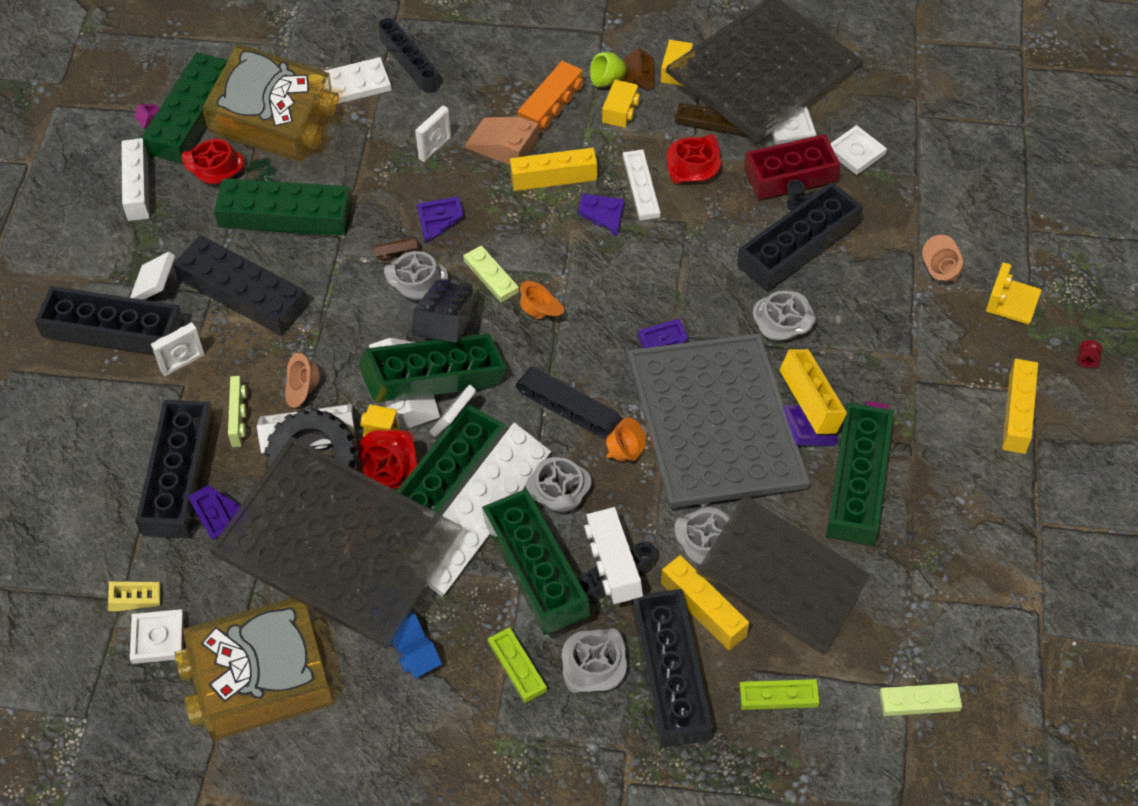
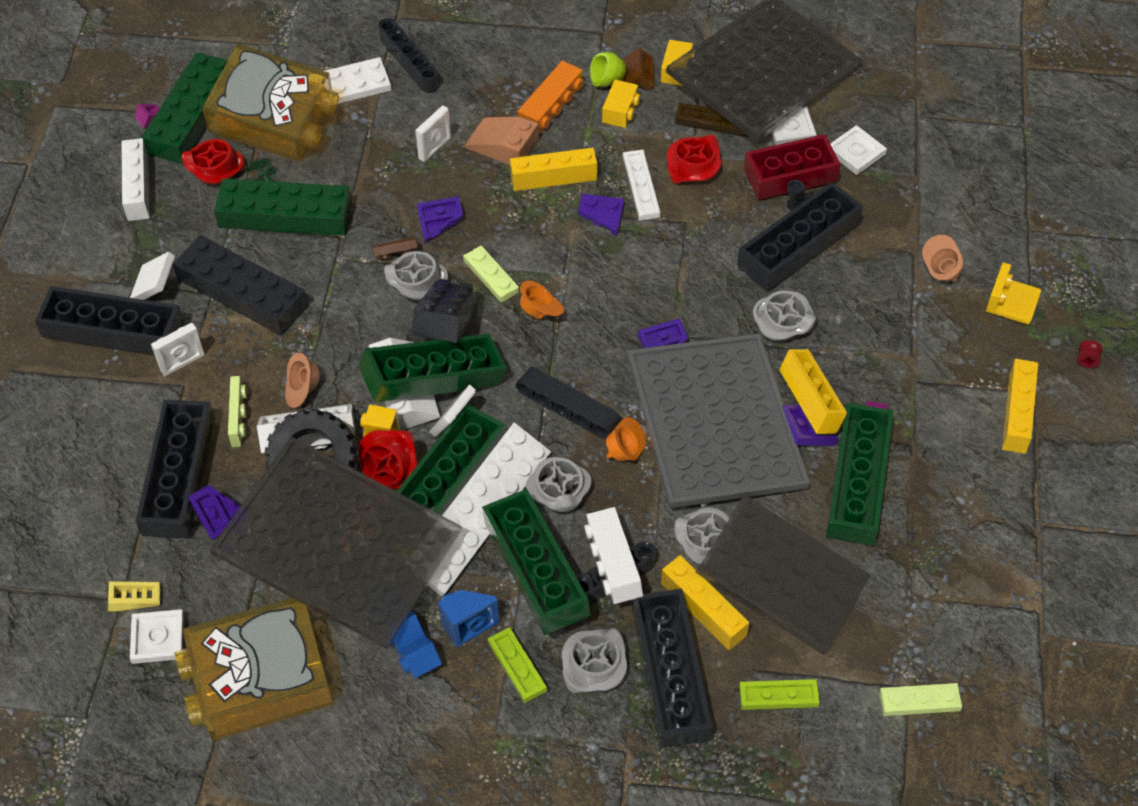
none -> blue slope [438,590,499,648]

